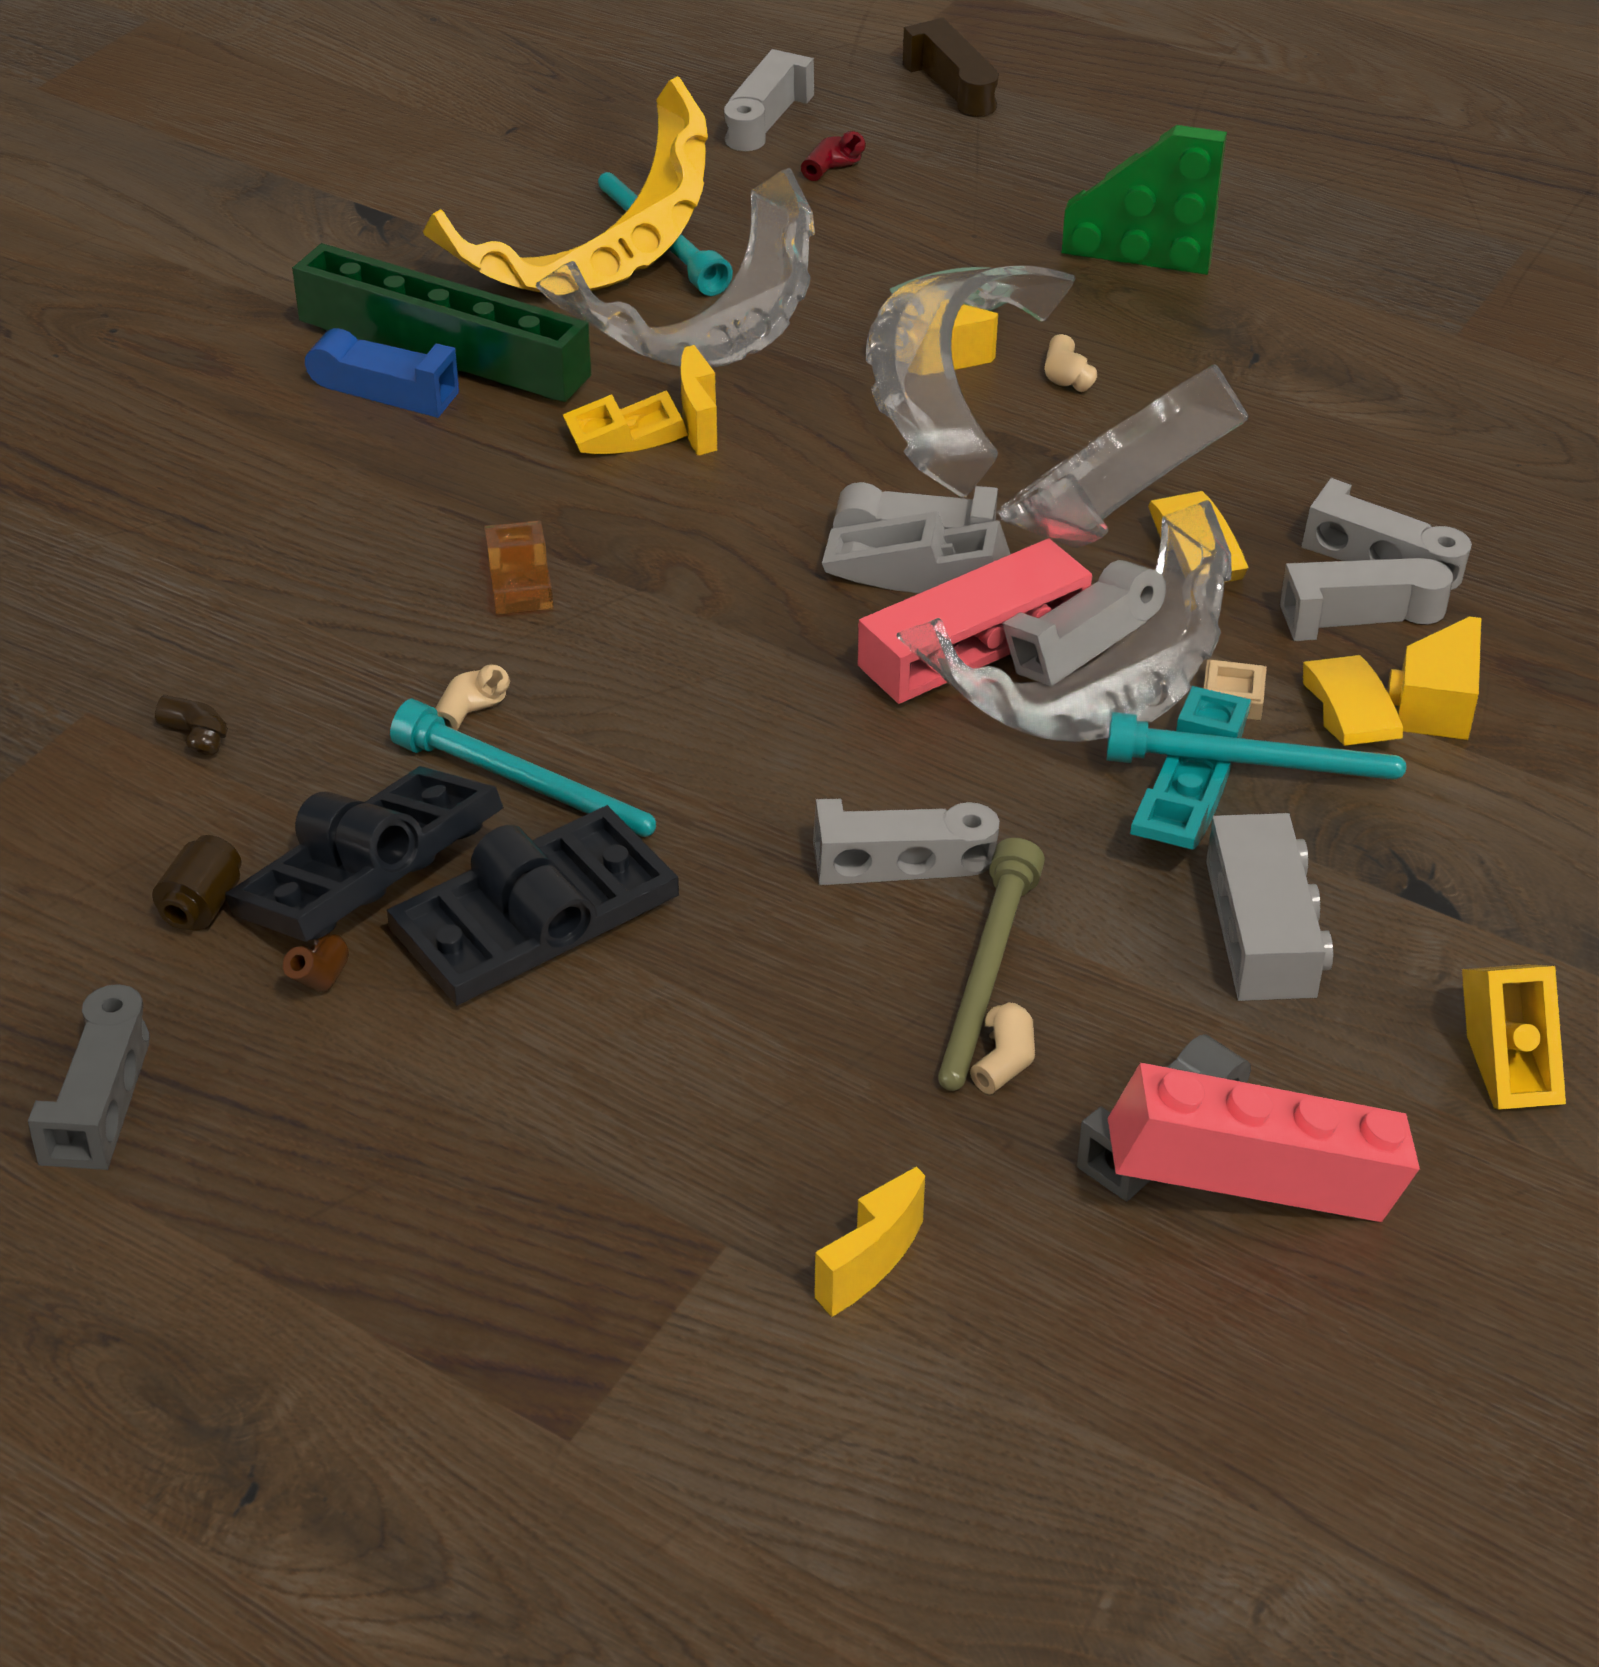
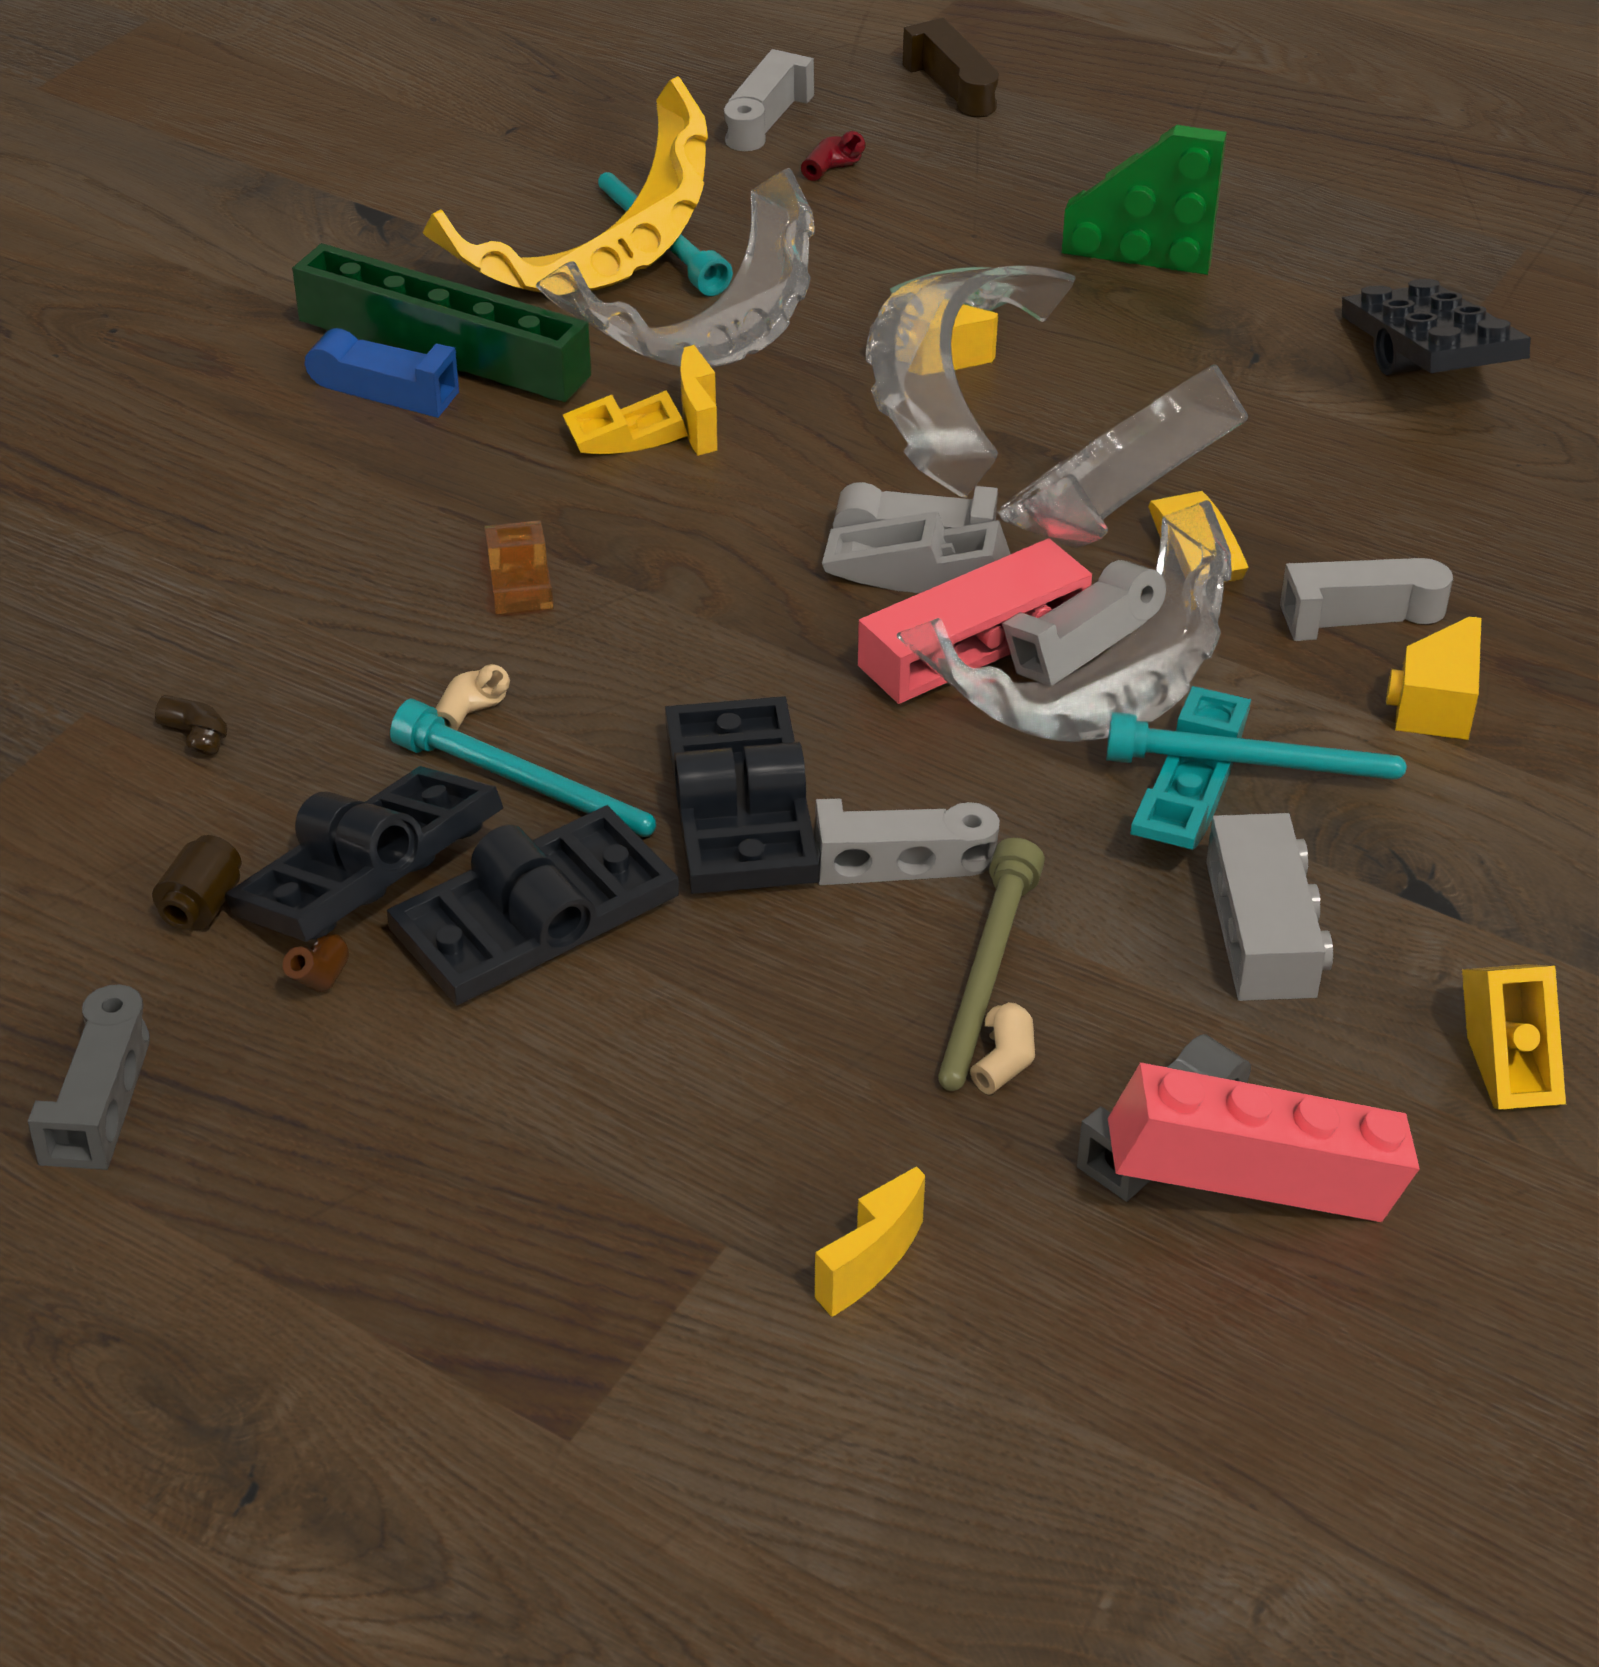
tan arm [1044,334,1097,392] -> none
tan tile [1204,660,1267,720] -> none
light grey leg [1301,478,1472,590] -> none
yellow slope [1303,655,1403,746] -> none
none -> black plate [665,696,819,894]
none -> black plate [1342,279,1531,375]

